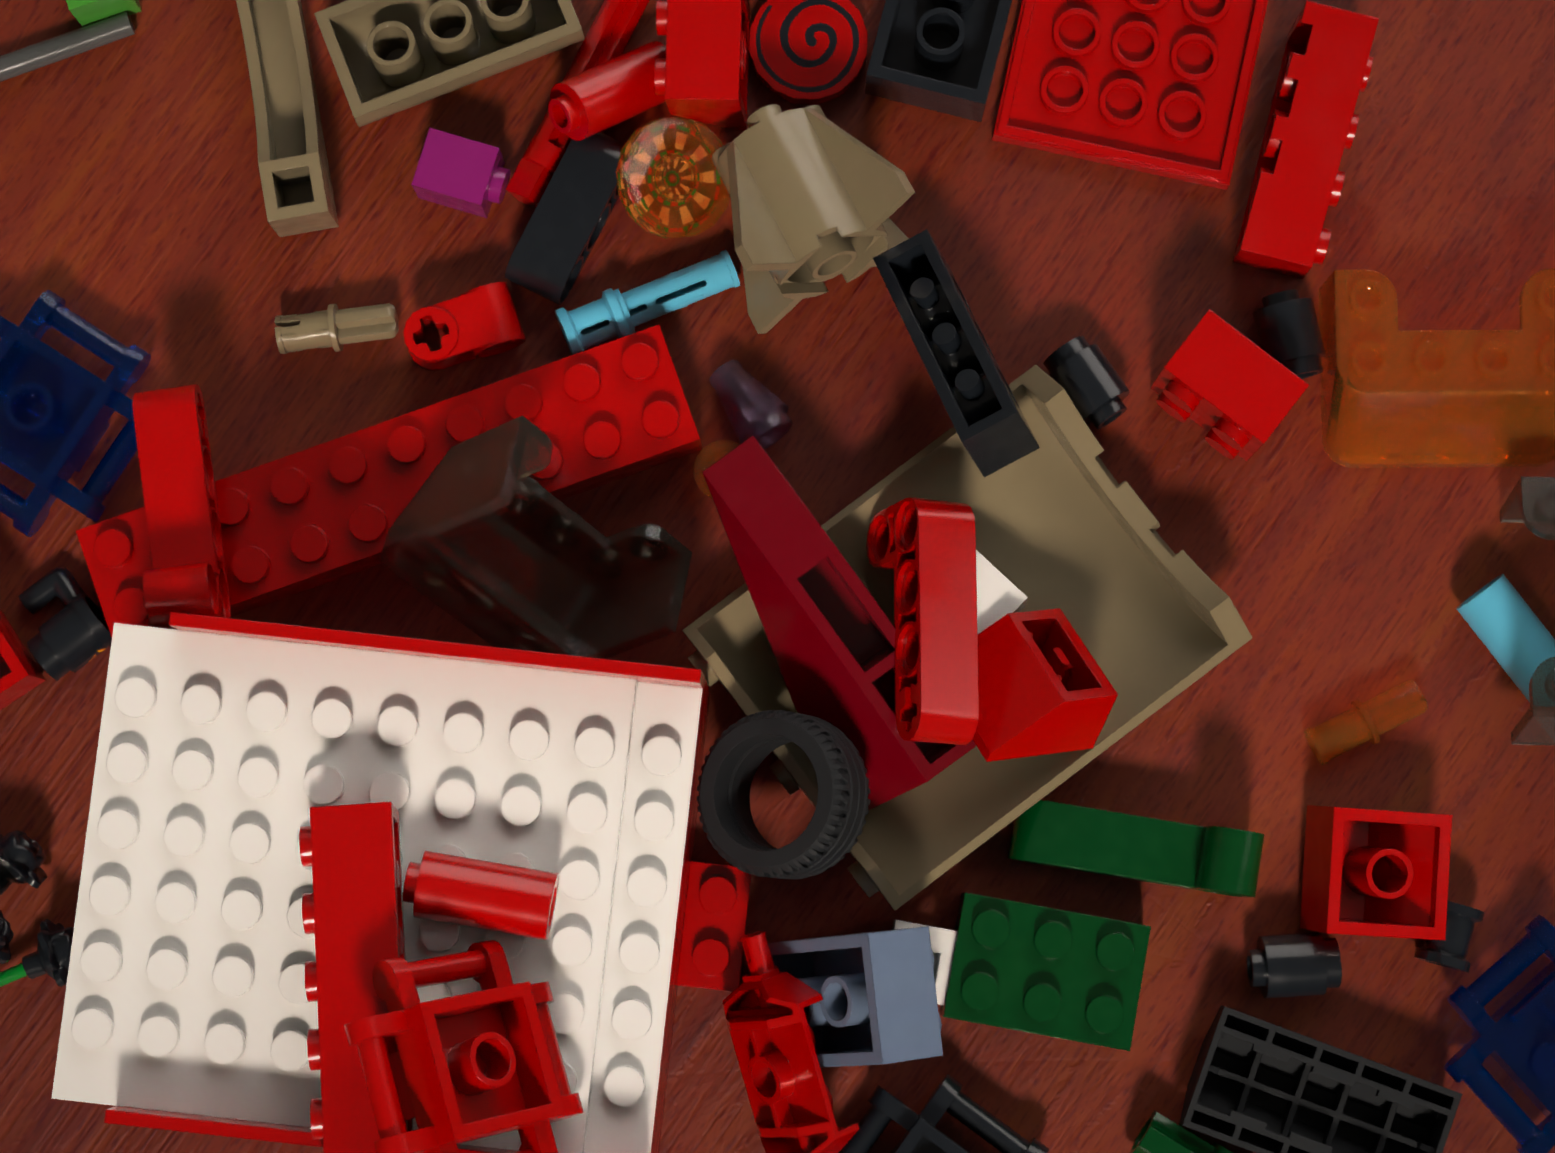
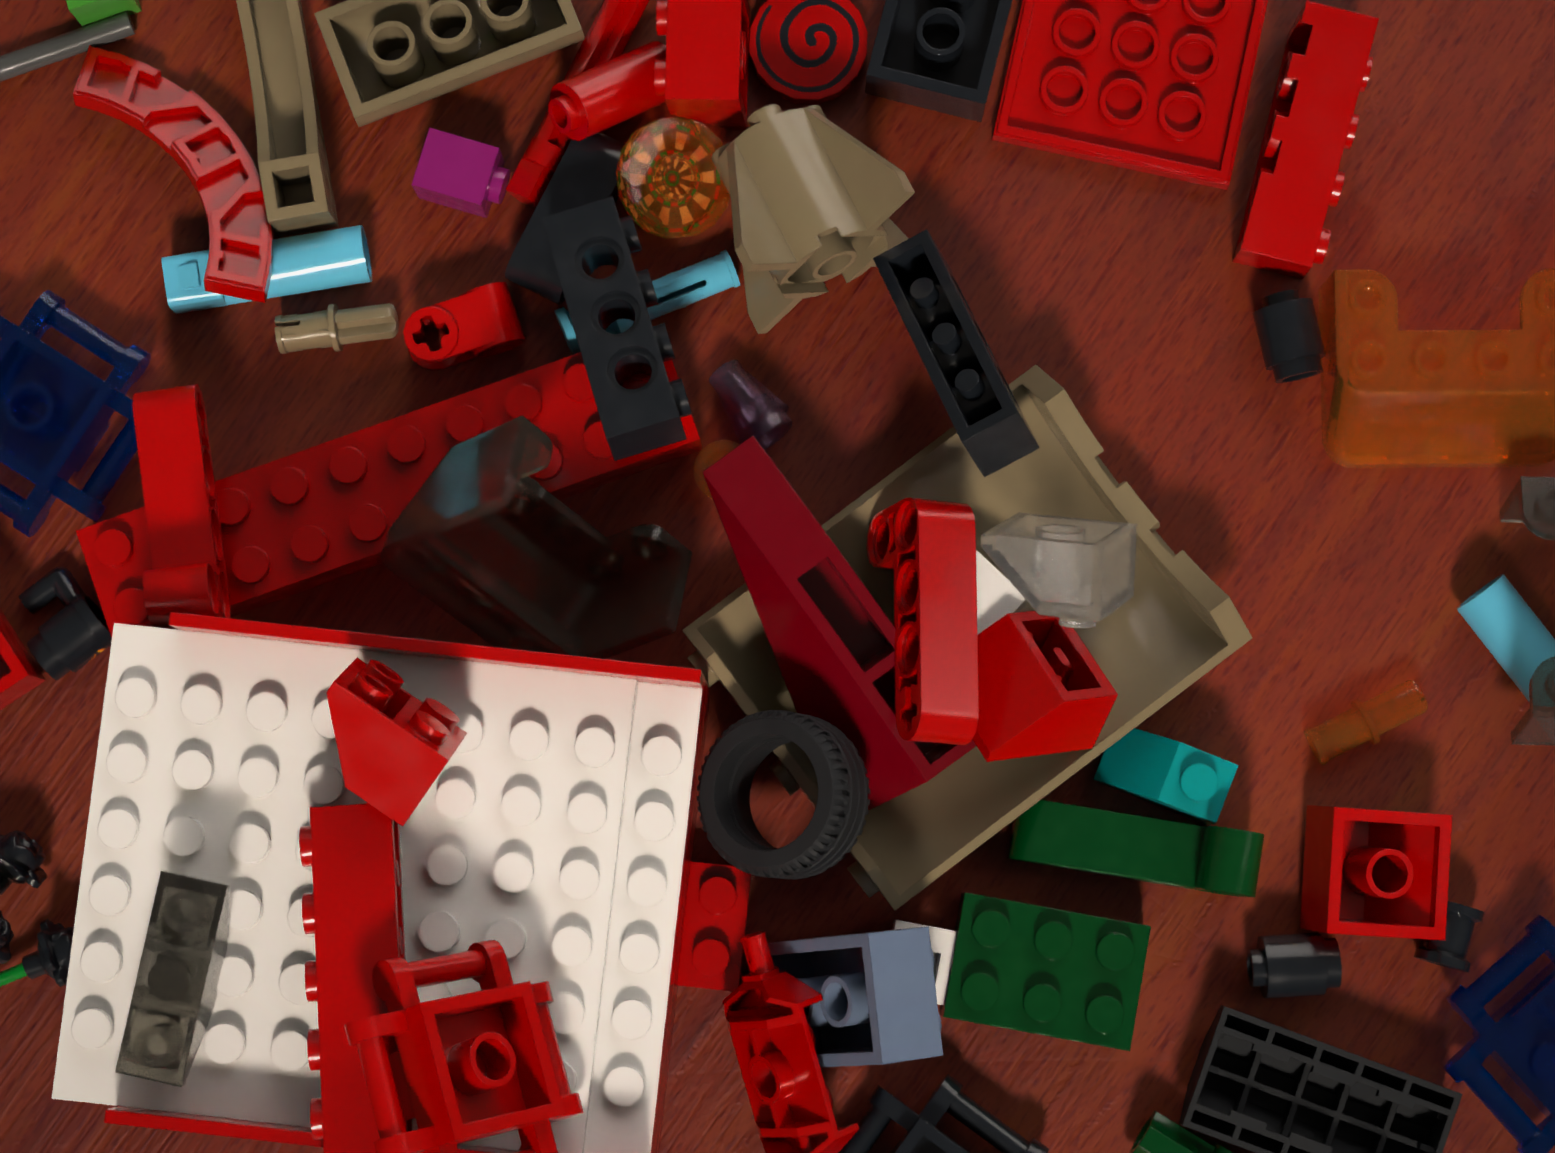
red brick [403,851,559,940] -> none
black brick [1043,335,1130,429] -> none
red brick [1151,309,1309,462] -> none
none -> red tile [73,45,273,303]
none -> clear smoke slope [115,870,230,1087]
none -> medium azure piece [161,225,372,314]
none -> red slope [326,658,467,827]
none -> black brick [542,196,692,461]
none -> clear slope [981,512,1137,628]
none -> teal slope [1093,728,1239,825]

